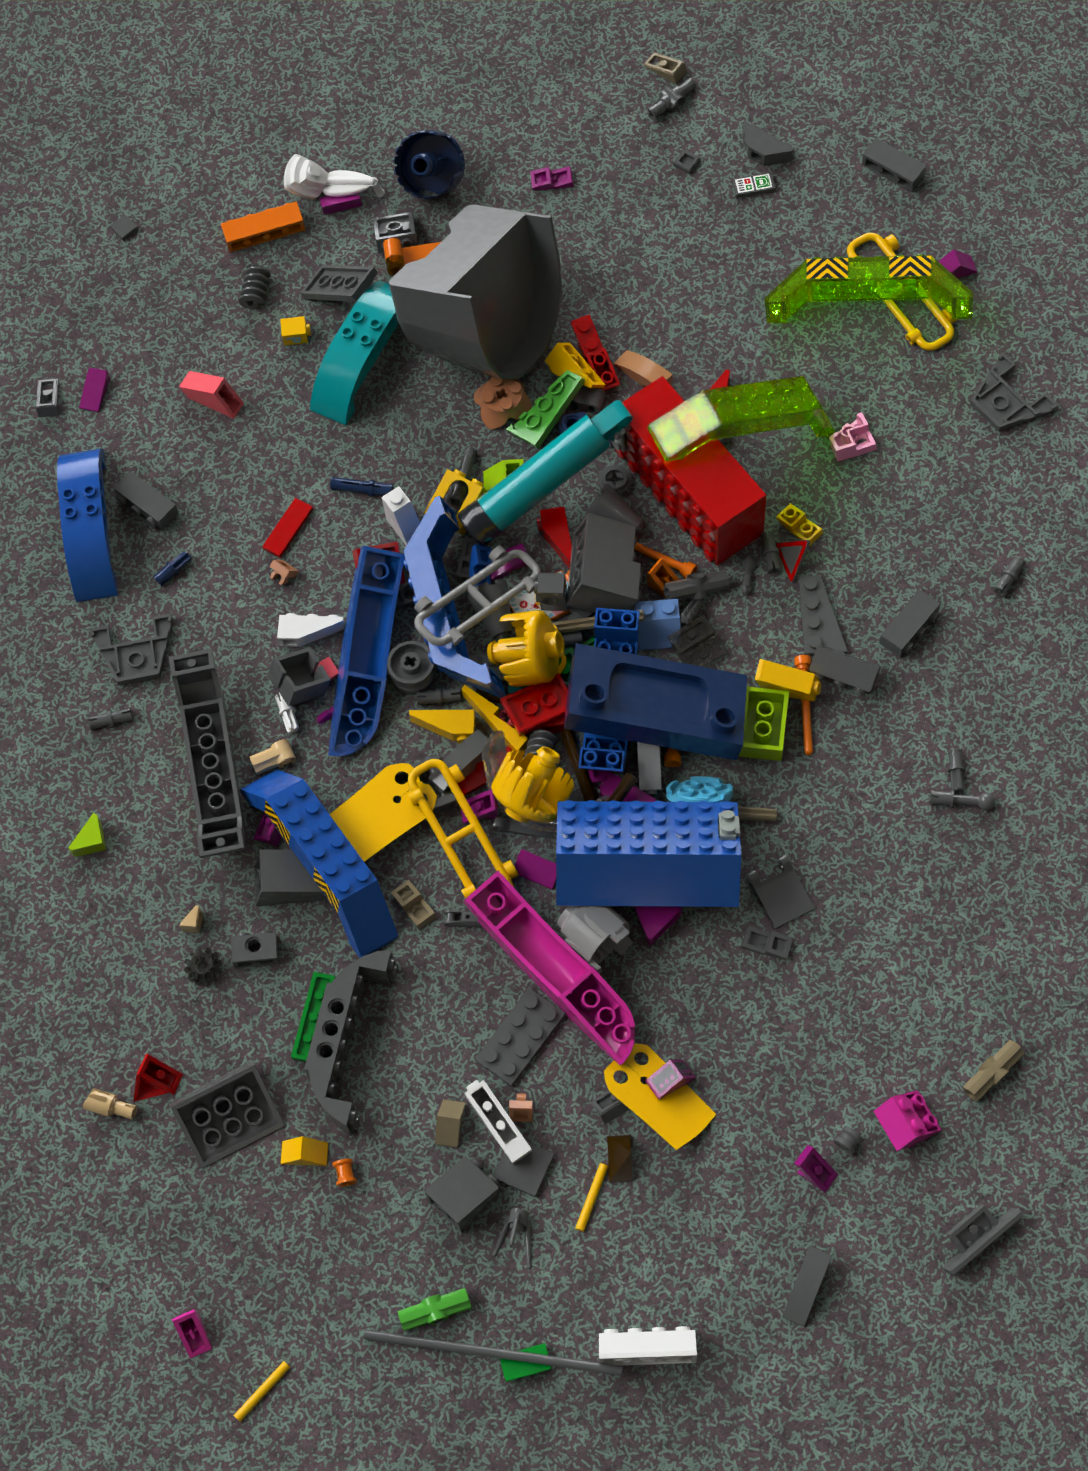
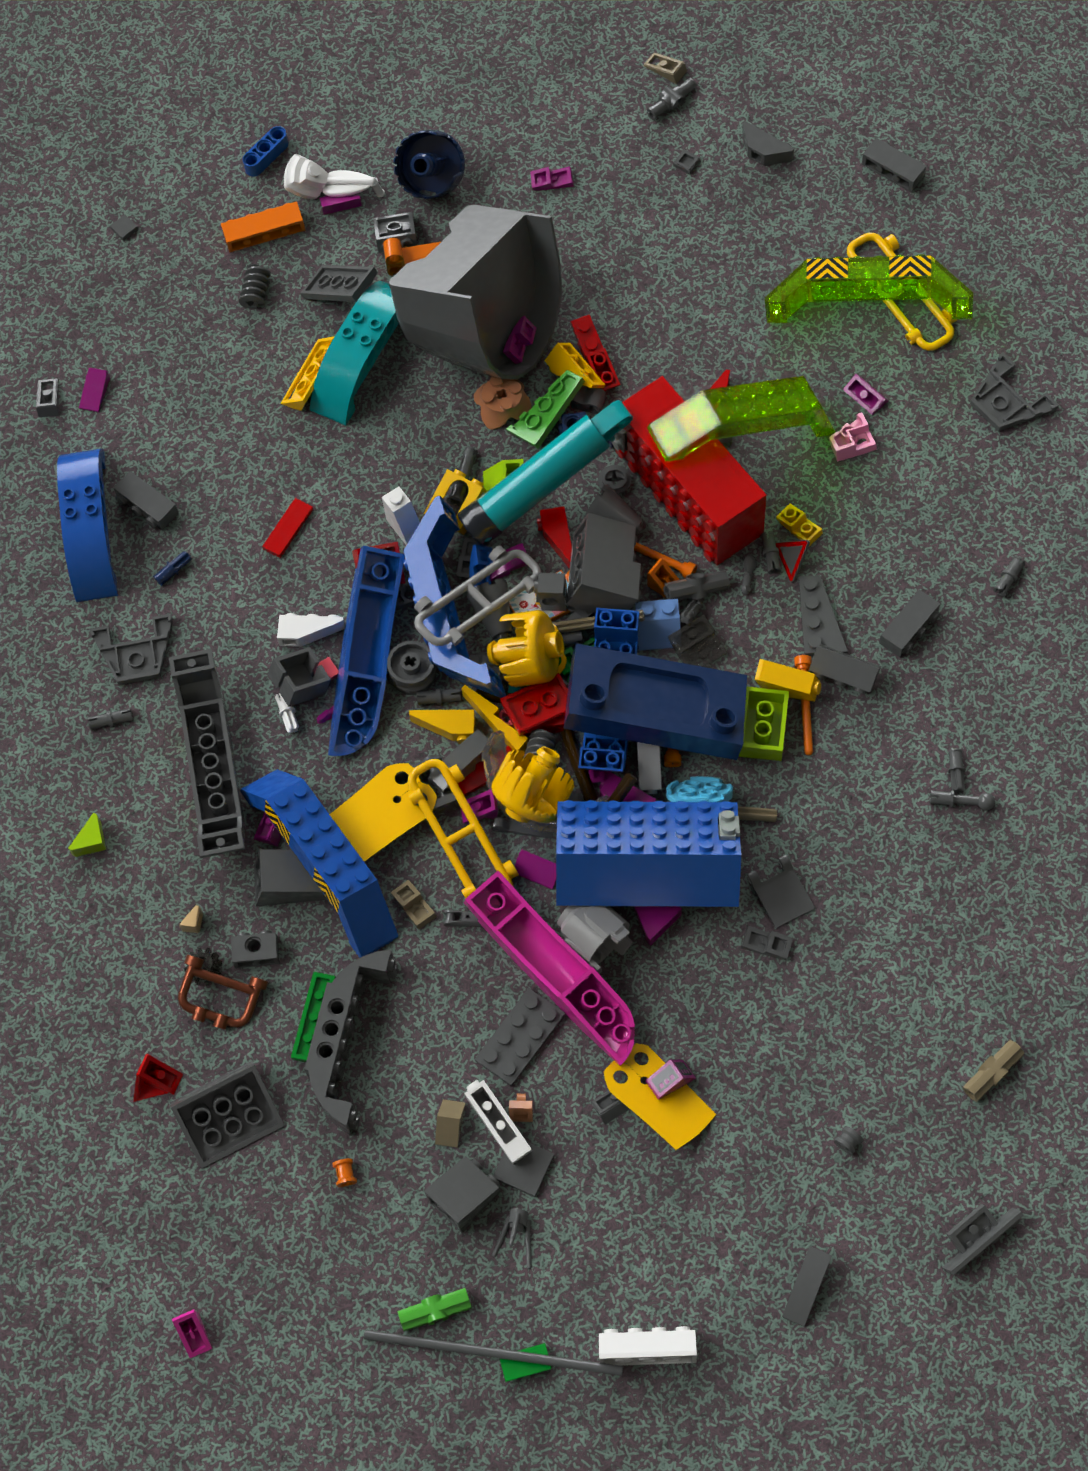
tan arm [83,1088,137,1120] -> none
coral slope [179,371,244,419] -> none
yellow bar [233,1361,291,1422] -> none
tan piece [250,739,296,775] -> none
nougat tile [270,560,299,585] -> none
yellow brick [280,316,311,346] -> none
yellow slope [281,1136,328,1166] -> none
dark blue pin [330,476,394,497] -> none
yellow bar [575,1163,608,1232] -> none
dark brown slope [607,1135,633,1182] -> none
medium nougat slope [613,350,673,387] -> none
tile [732,172,775,198] -> none
magenta slope [794,1145,838,1193] -> none
dark pink slope [873,1090,941,1151] -> none
magenta slope [932,249,978,283] -> none
none -> copper bar [178,954,268,1030]
none -> blue beam [242,126,289,177]
none -> yellow slope [280,336,335,411]
none -> magenta slope [503,316,537,364]
none -> magenta slope [843,374,889,415]

